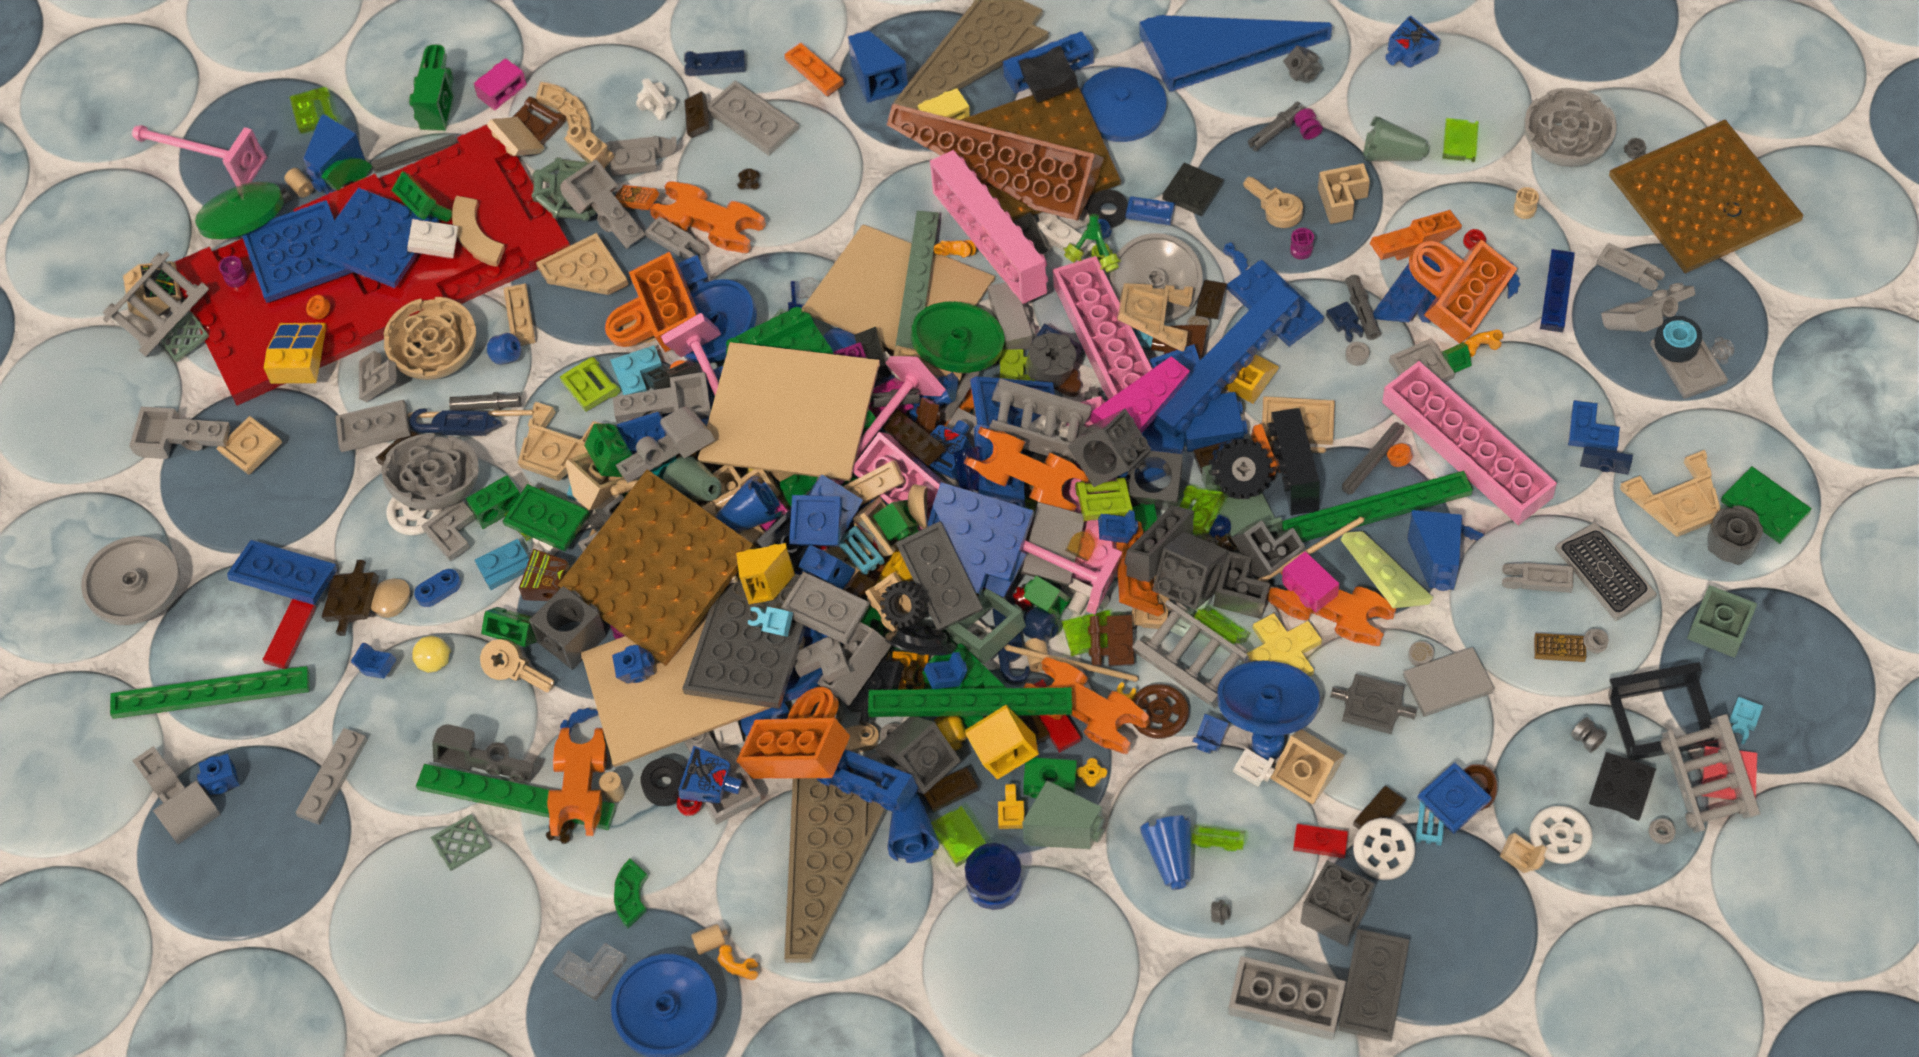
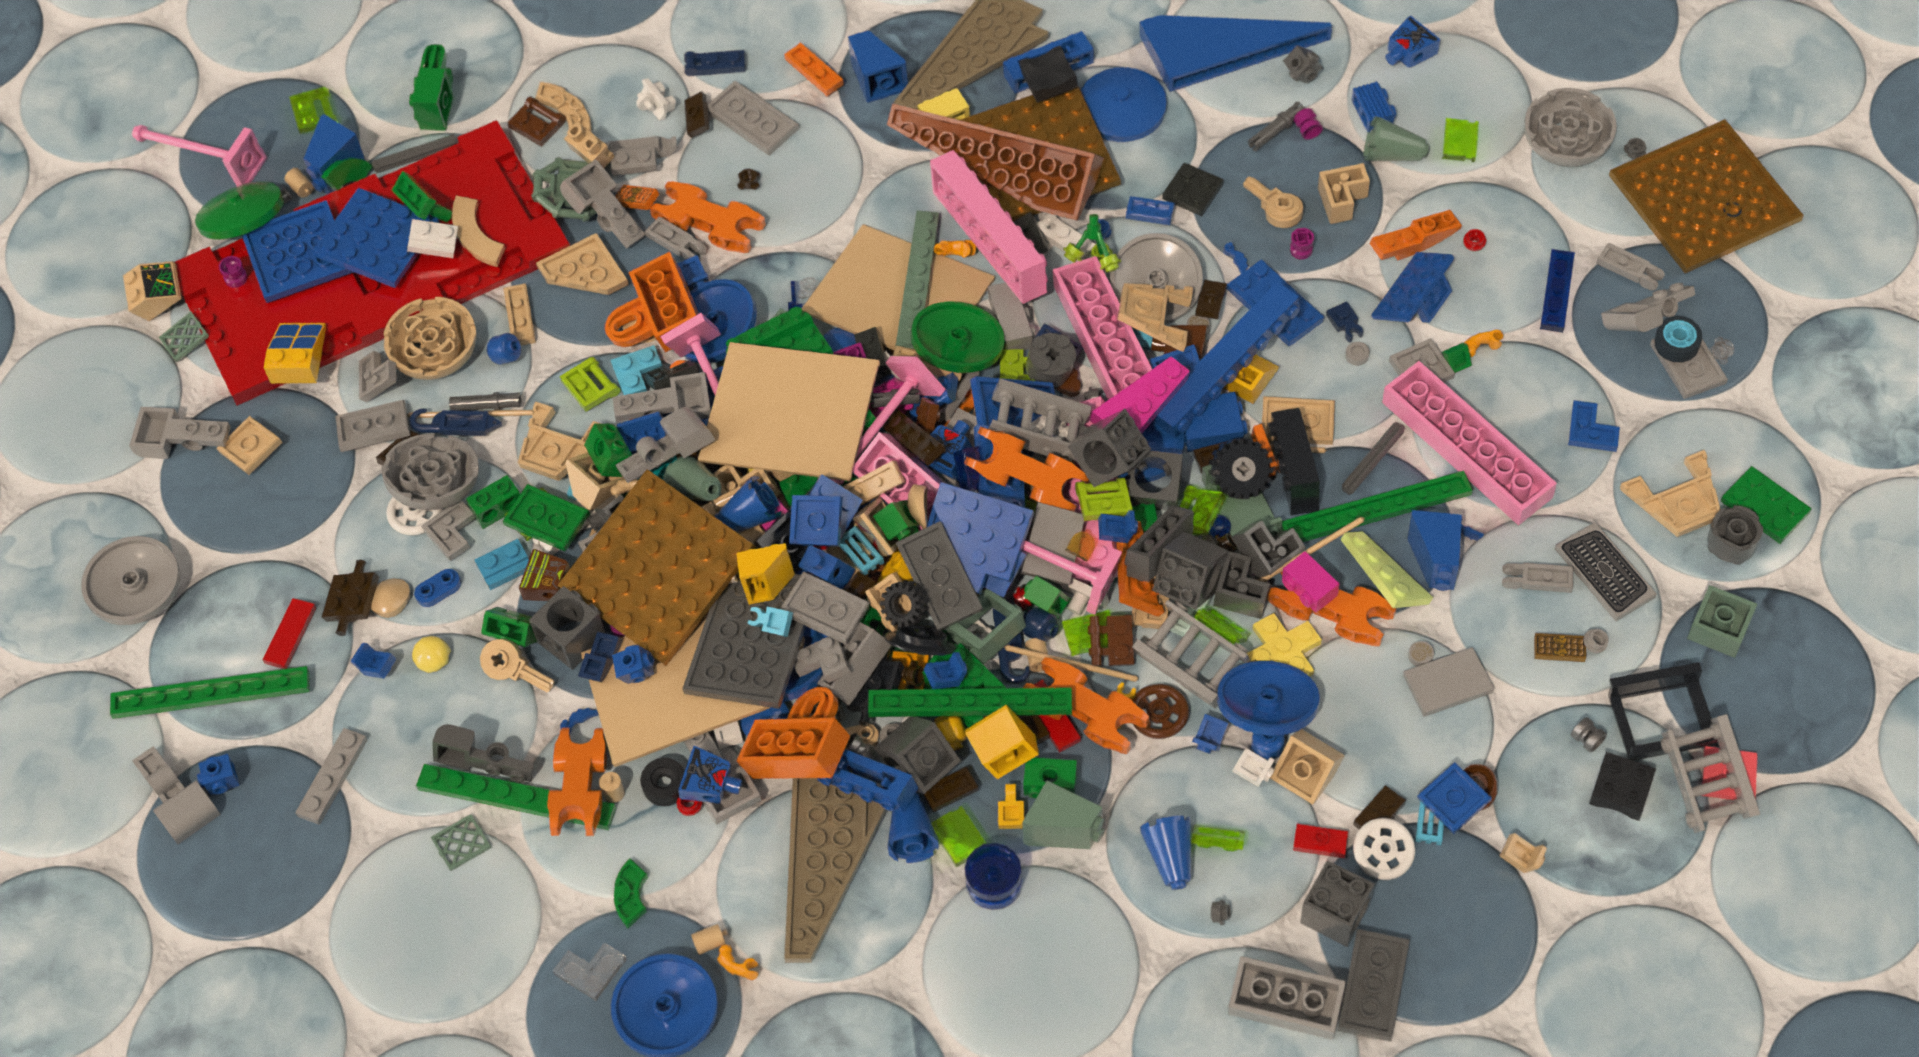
light grey fence [102,251,209,357] -> none
blue plate [227,540,338,605] -> none
orange tile [306,295,330,319] -> none
dark pink brick [473,58,527,111] -> none
tan tile [487,117,544,156] -> none
dark brown plate [546,820,575,844] -> none
yellow plate [1077,758,1107,787] -> none
black tyre [1088,190,1128,228] -> none
dark grey plate [1330,674,1417,734] -> none
dark grey pin [1345,275,1381,340] -> none
orange tile [1387,443,1413,467] -> none
orange brick [1409,240,1518,344] -> none
blue piece [1507,262,1521,299] -> none
tan wheel [1513,187,1539,219] -> none
white plate [1529,806,1593,864] -> none
dark blue plate [1580,447,1633,475] -> none
light grey plate [1648,818,1675,844] -> none
medium azure plate [1729,697,1763,744] -> none
none -> dark blue slope [578,632,623,683]
none -> flat silver wheel [845,733,875,759]
none -> blue brick [1352,81,1396,133]

